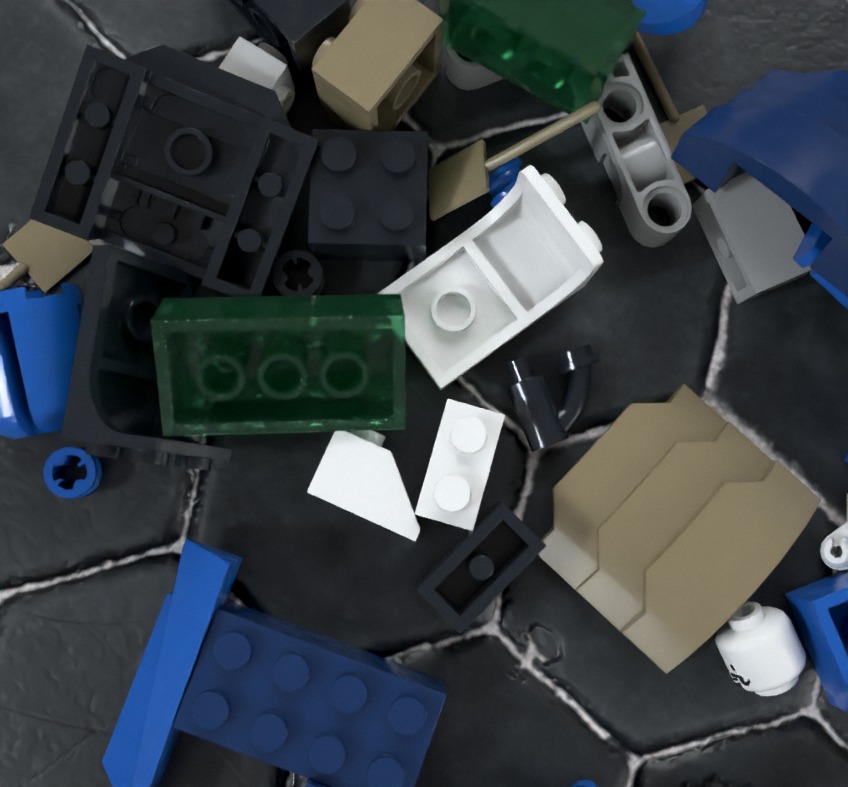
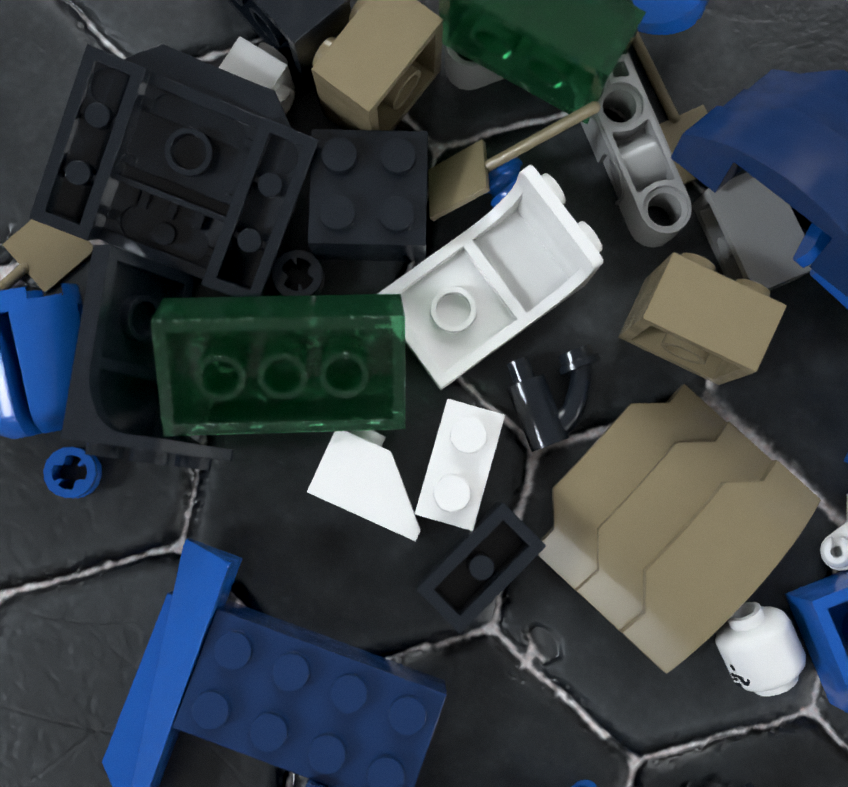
none -> dark tan brick [618,252,787,385]

